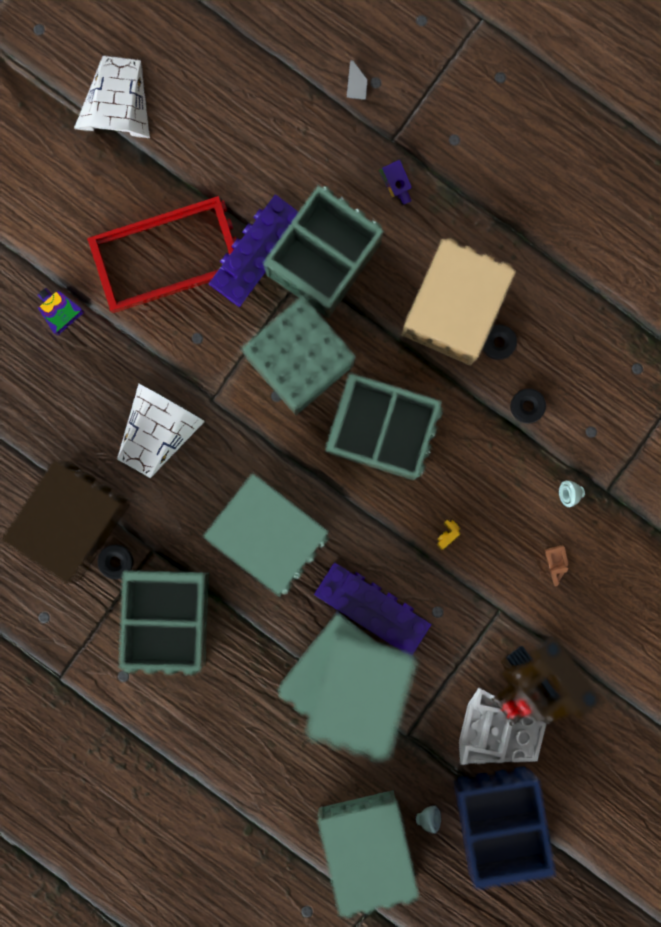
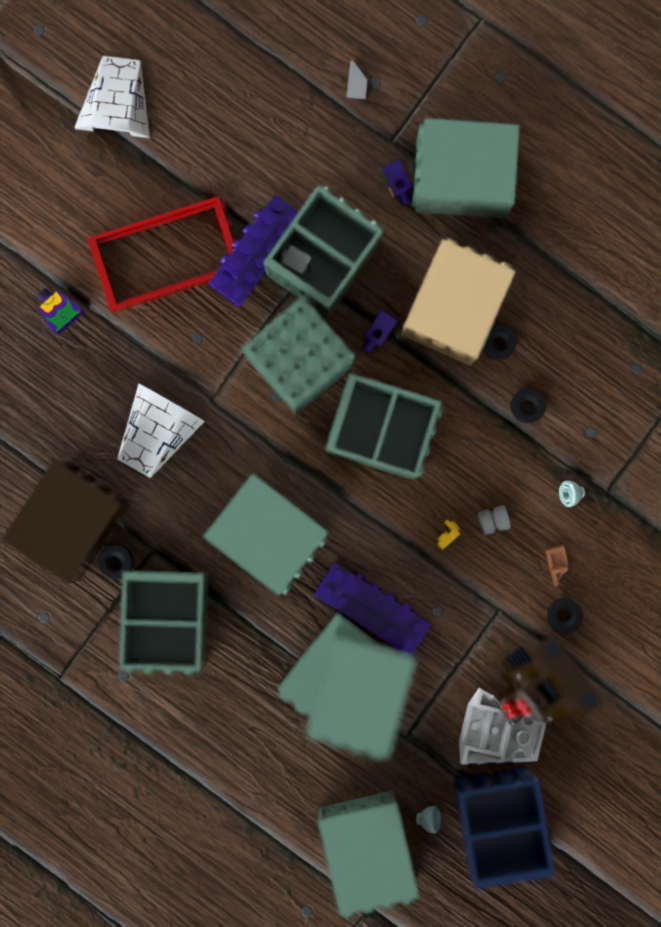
none -> light grey brick [280,246,312,282]
none -> dark purple torso [362,310,400,353]
none -> sand green container [412,118,519,218]
none -> light grey wheel [478,505,511,535]
none -> black tyre [547,598,583,634]

